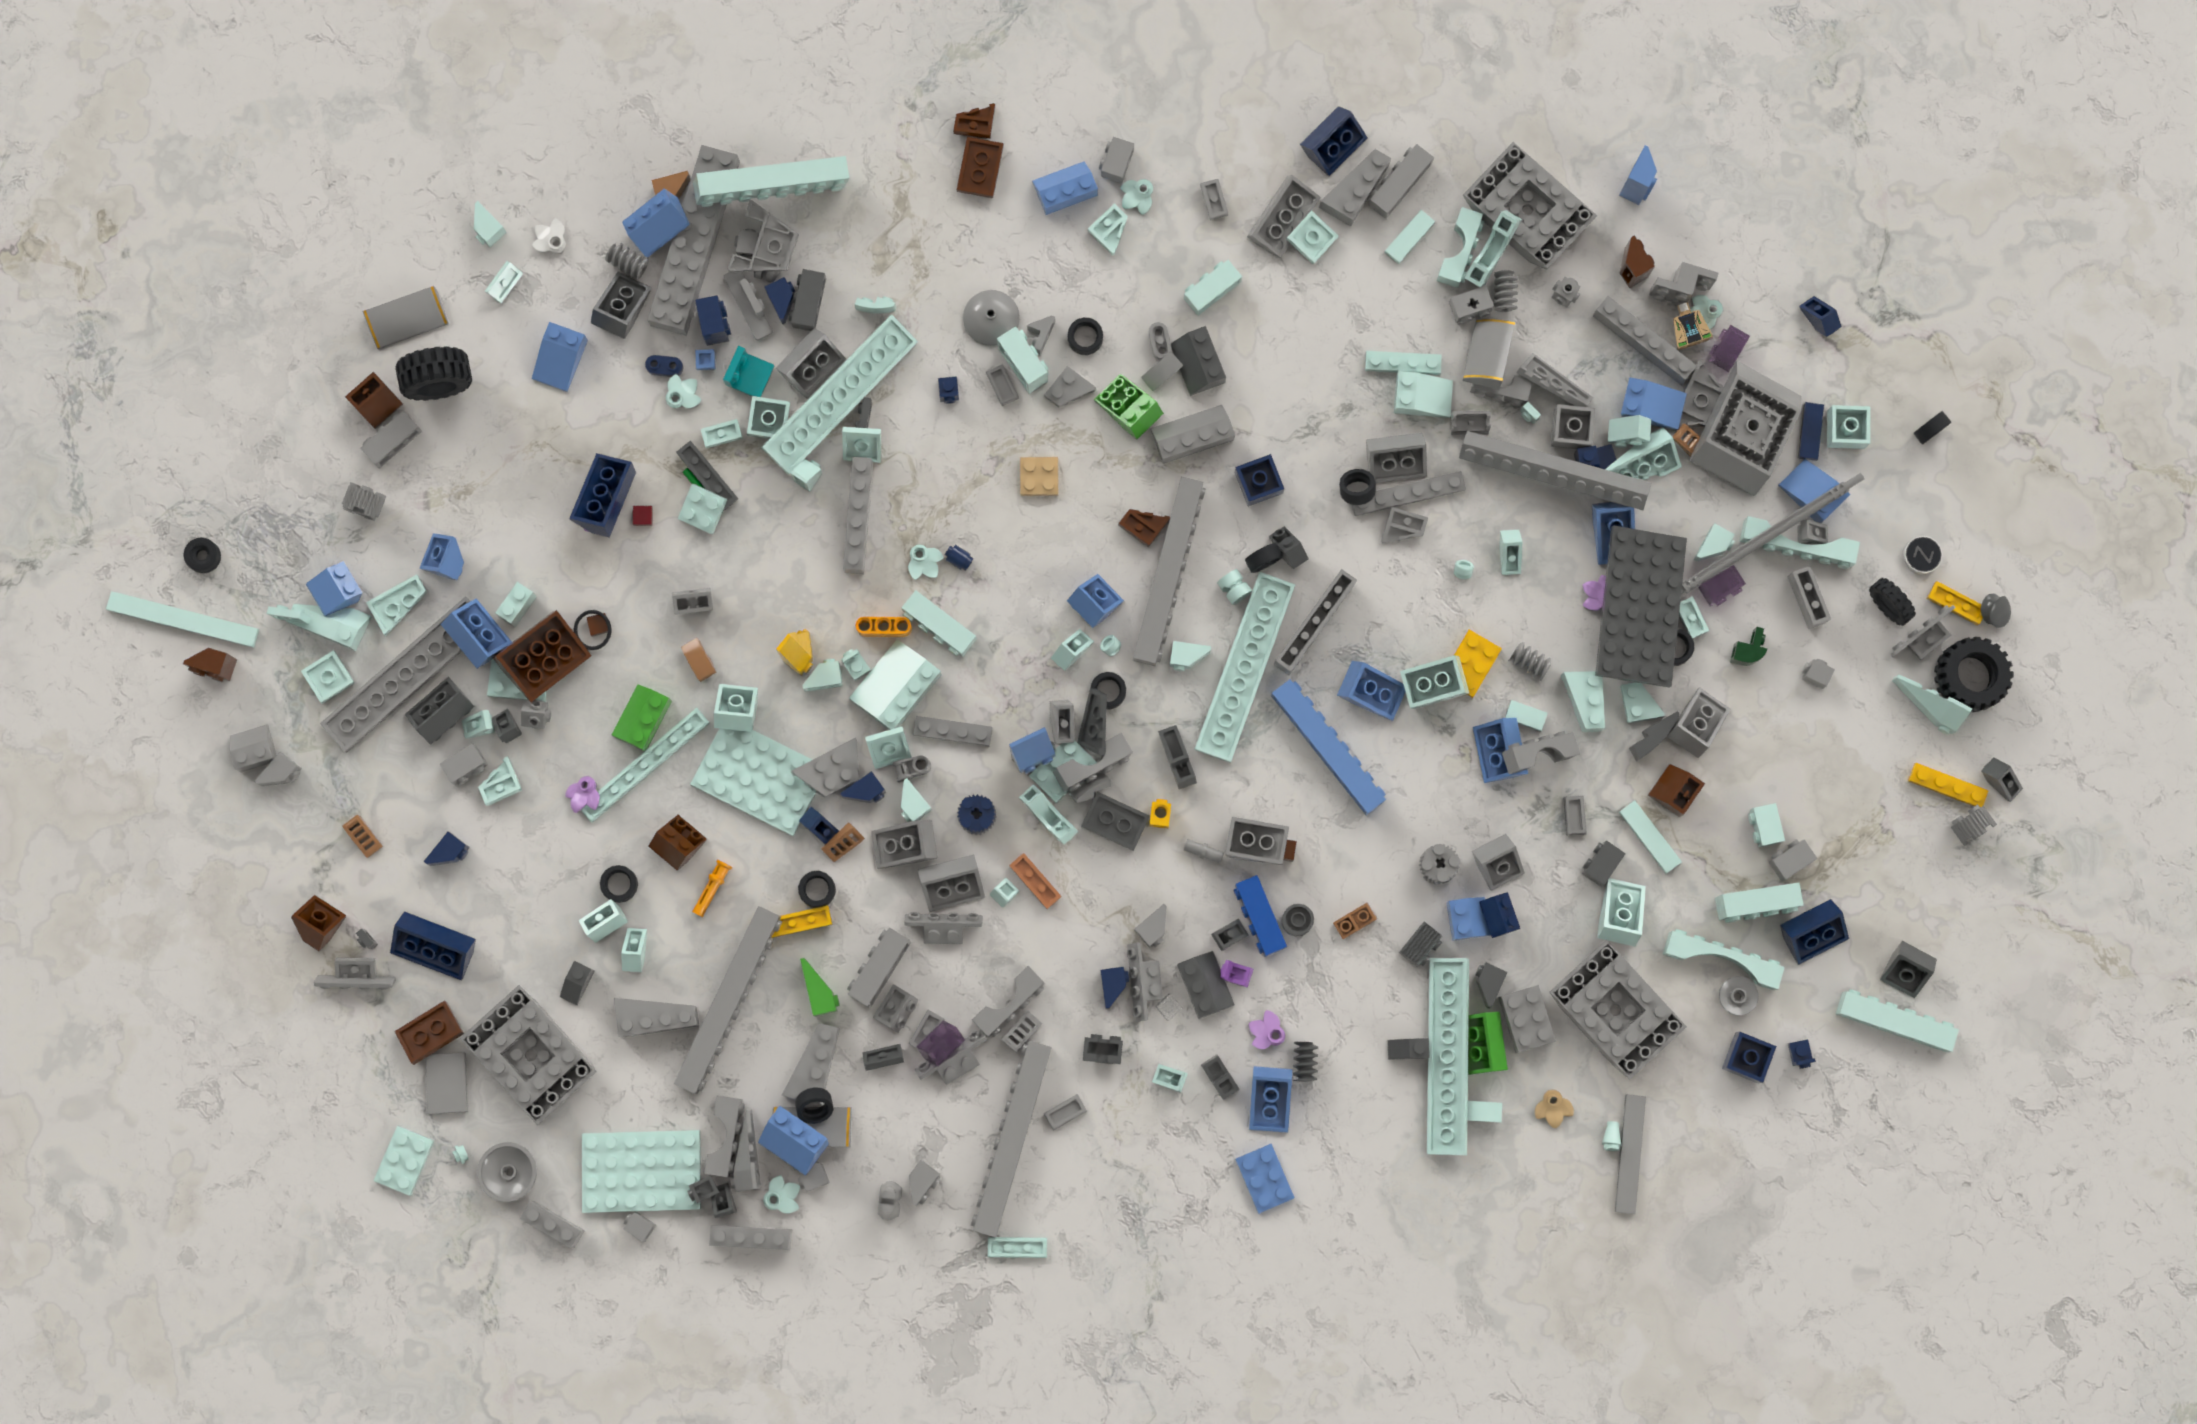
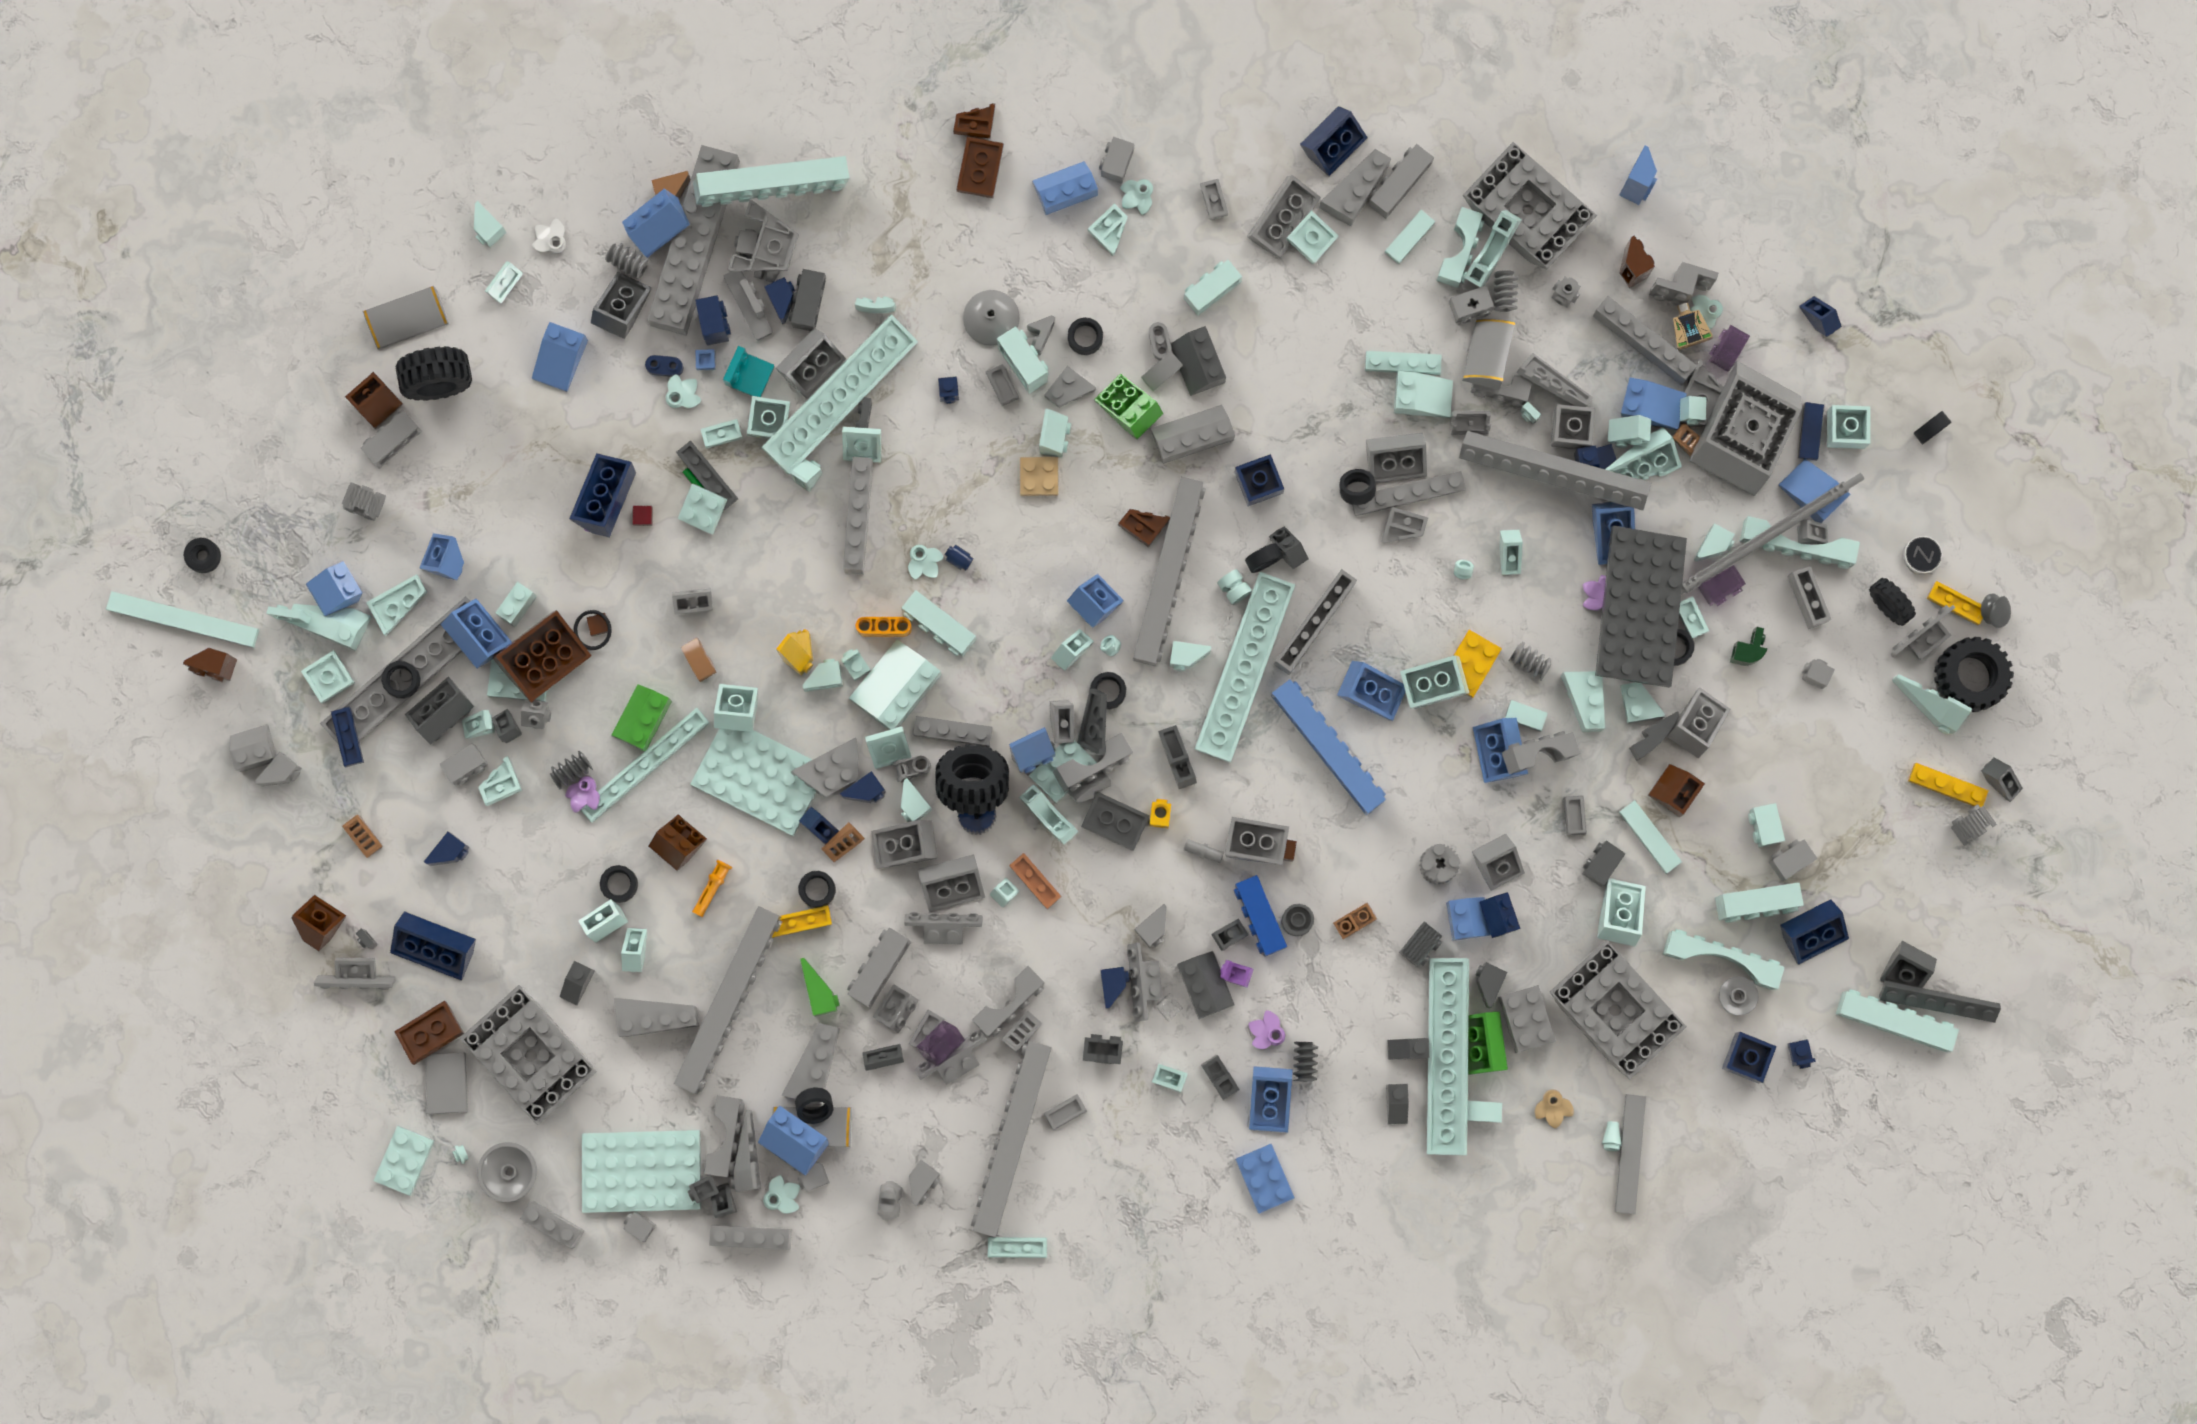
none -> dark blue tile [331,707,364,768]
none -> black tyre [381,661,421,699]
none -> dark grey piece [550,750,593,790]
none -> black tyre [935,744,1009,815]
none -> light aqua slope [1039,409,1071,458]
none -> dark grey slope [1386,1084,1409,1124]
none -> light aqua brick [1680,396,1706,426]
none -> dark grey plate [1879,981,2001,1023]

